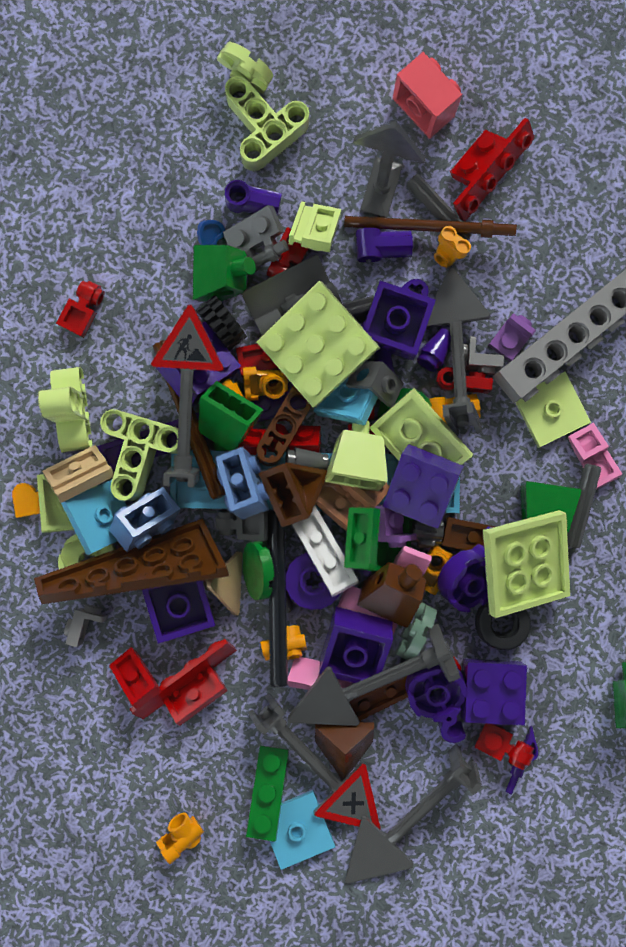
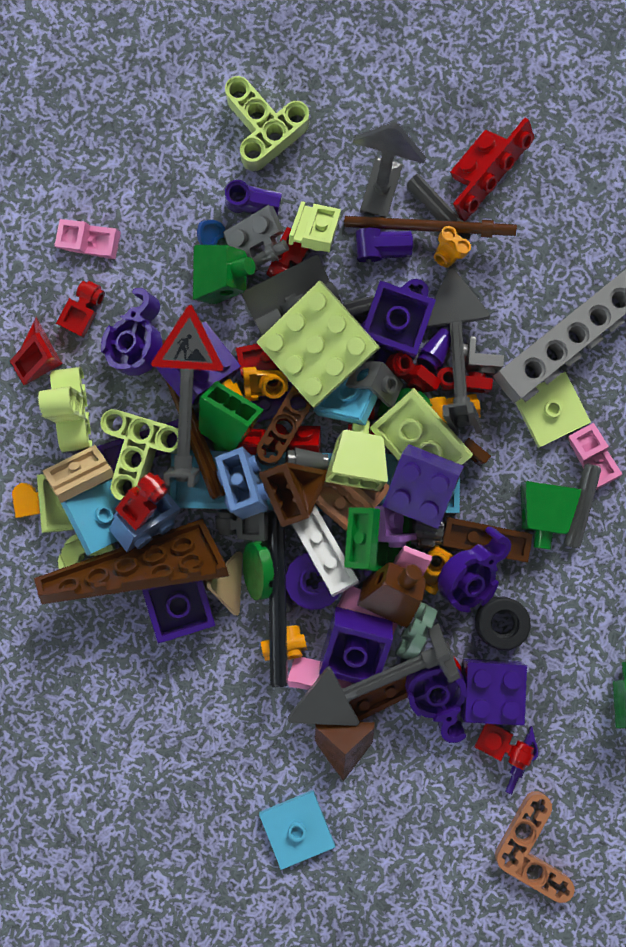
light grey bracket [64,604,108,647] -> none
red plate [109,647,161,710] -> none
red bracket [130,639,237,726] -> none
light orange plate [156,812,204,864] -> none
black tyre [196,296,247,351] -> none
yellowish green plate [217,42,273,94] -> none
green plate [246,745,289,842] -> none
dark grey piece [248,693,381,829] -> none
dark grey piece [345,744,482,883] -> none
coral brick [392,52,462,139] -> none
yellowish green plate [483,510,570,618] -> none
medium lavender bracket [488,314,536,362] -> none
none -> red slope [10,317,62,385]
none -> bright pink slope [54,219,121,259]
none -> dark purple piece [101,288,163,376]
none -> red plate [115,472,168,531]
none -> red plate [385,353,441,393]
none -> reddish brown tile [463,438,491,466]
none -> nougat beam [495,791,575,903]

